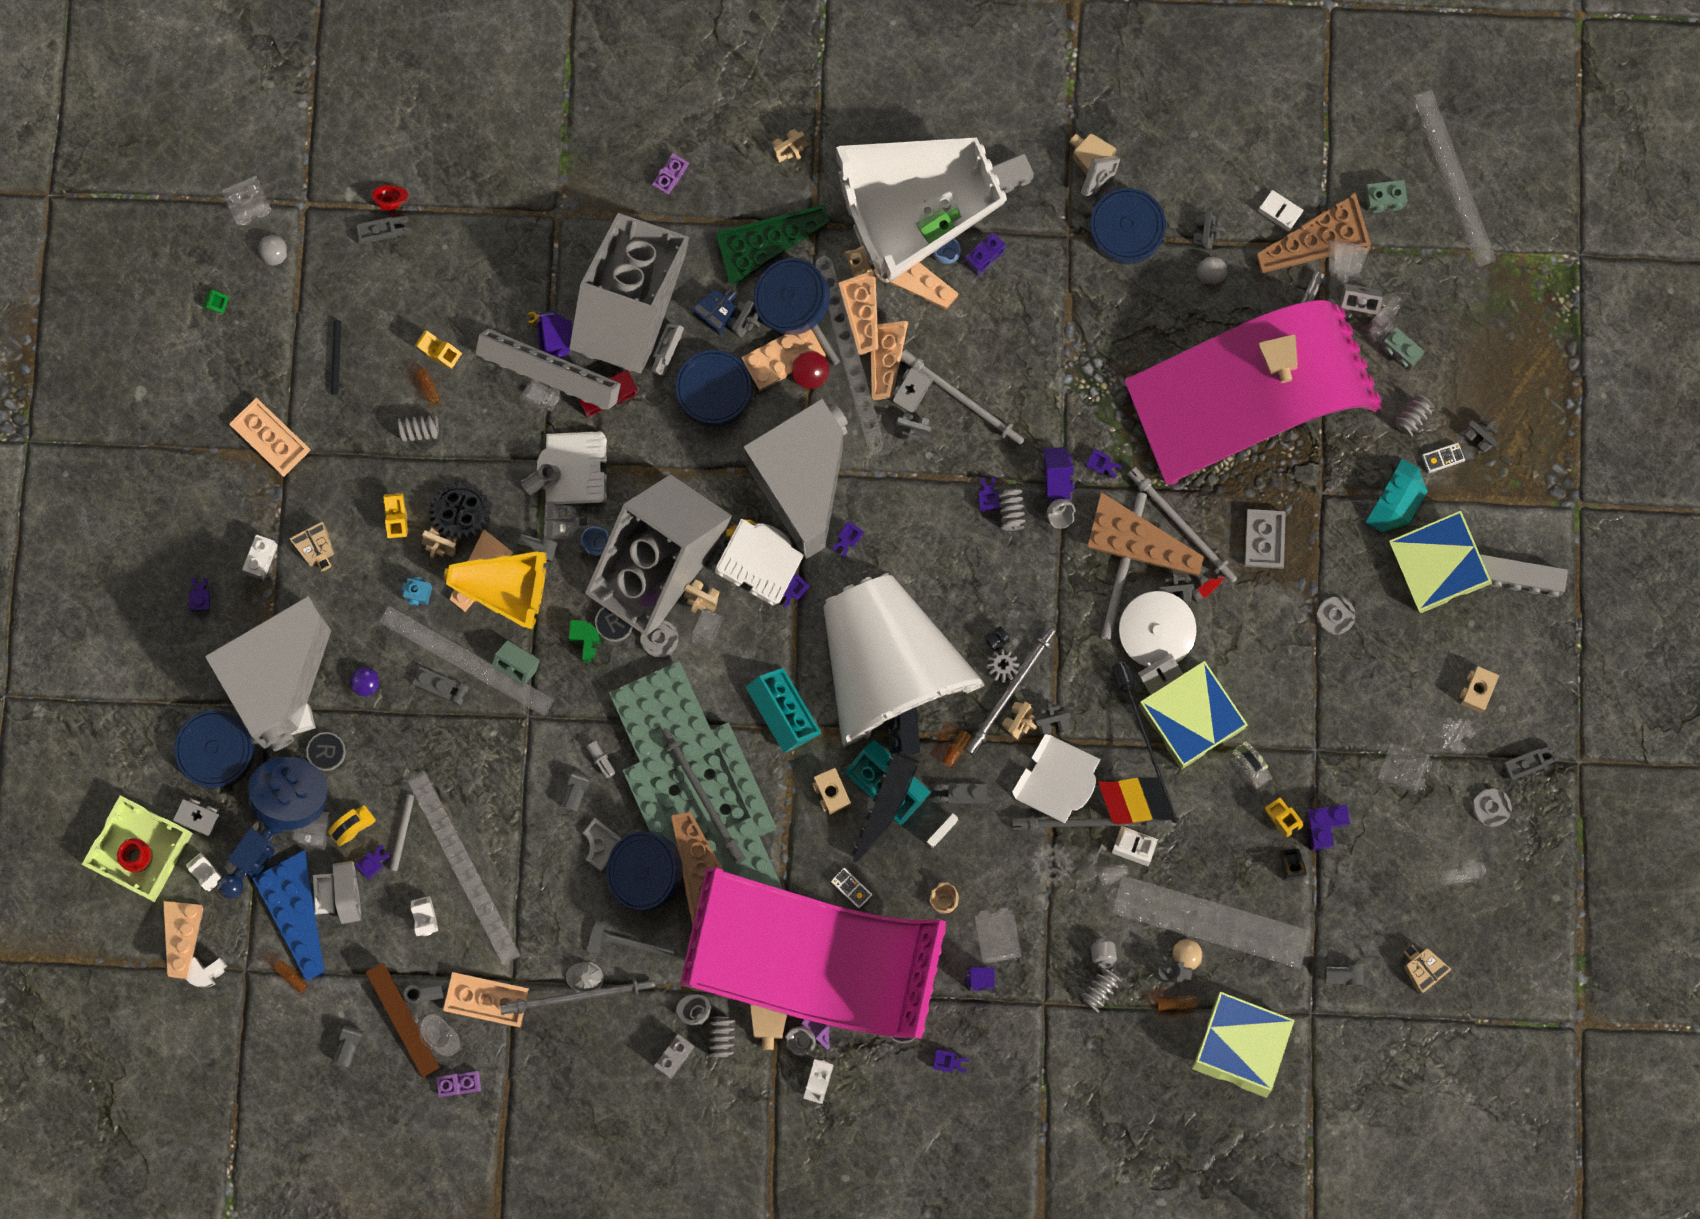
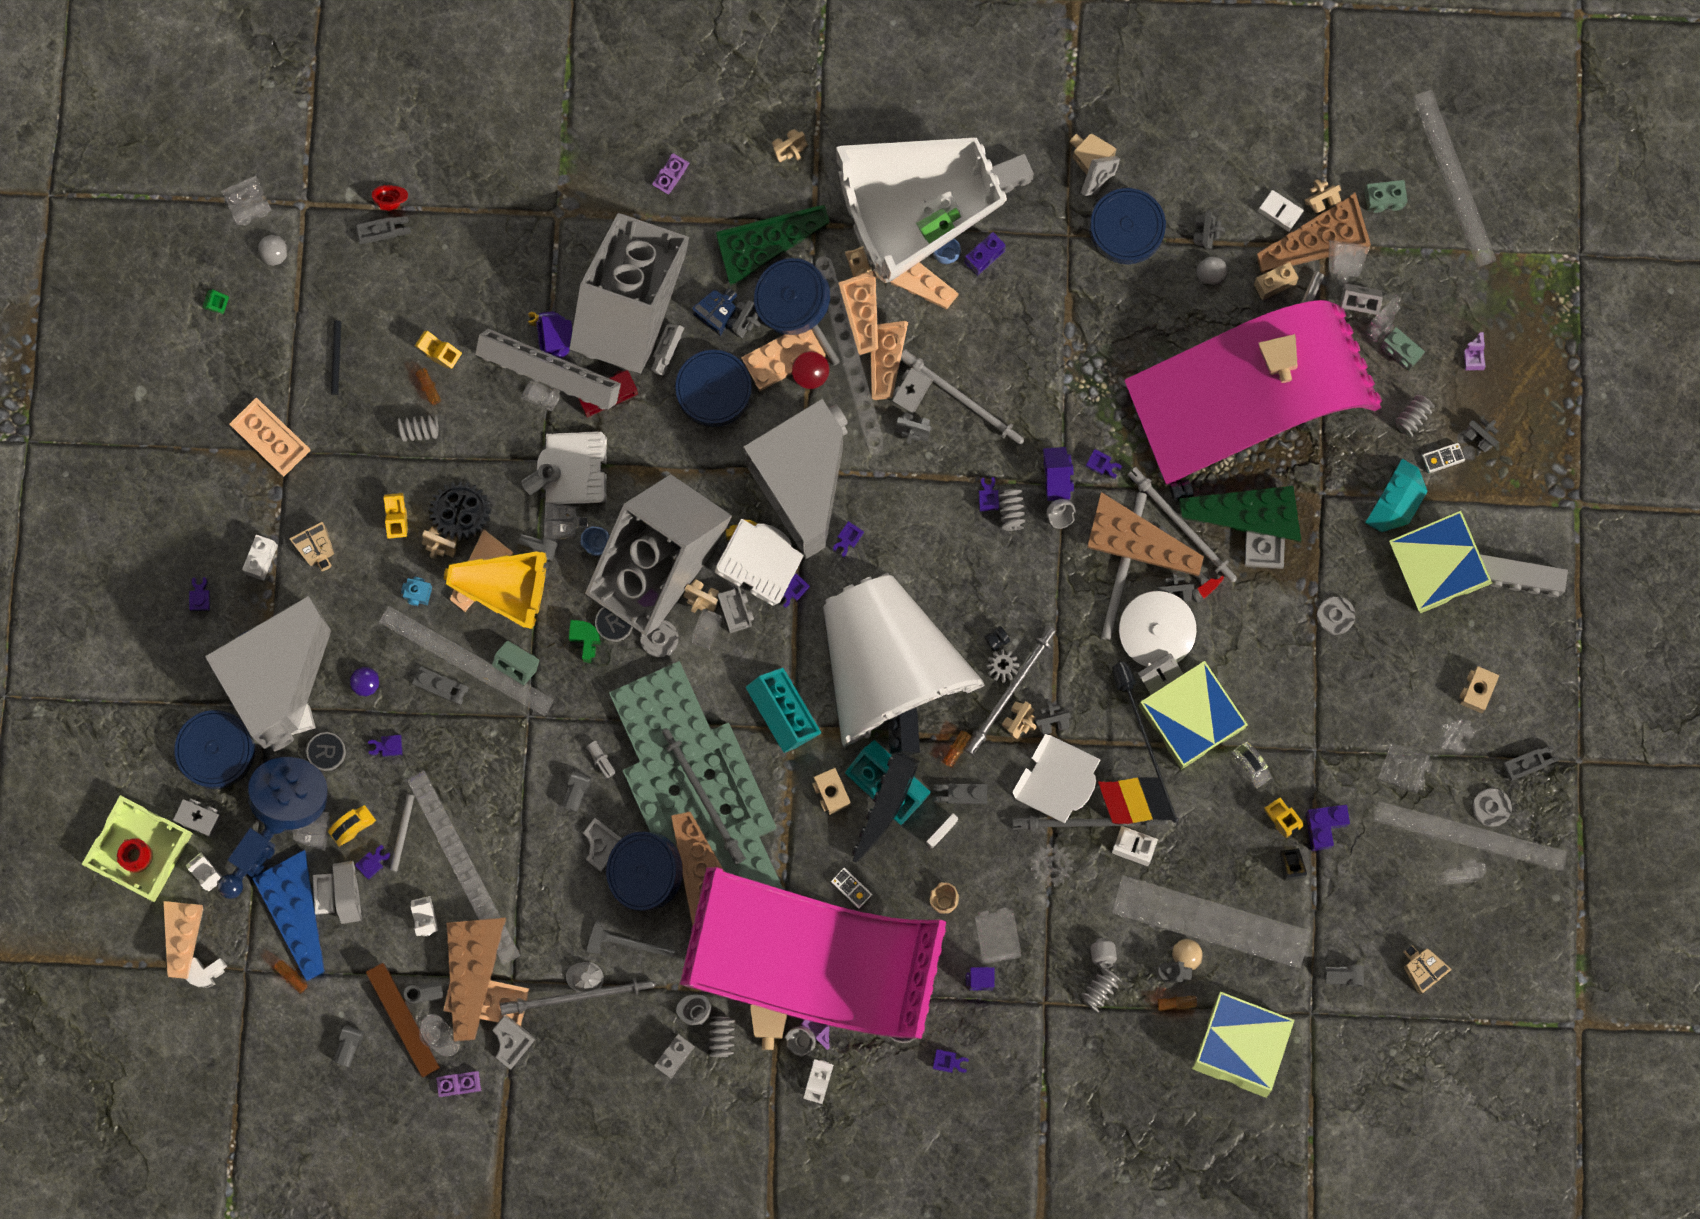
clear cone [1098,864,1128,886] -> none
none -> dark purple plate [368,735,403,757]
none -> medium nougat wing [447,918,506,1041]
none -> light grey tile [493,1014,536,1070]
none -> light grey hinge [718,587,754,633]
none -> black wheel [1169,478,1193,502]
none -> dark green wing [1179,486,1301,543]
none -> tan brick [1254,262,1299,300]
none -> tan hips [1304,179,1341,213]
none -> clear plate [1373,801,1568,871]
none -> medium lavender slope [1464,332,1485,370]

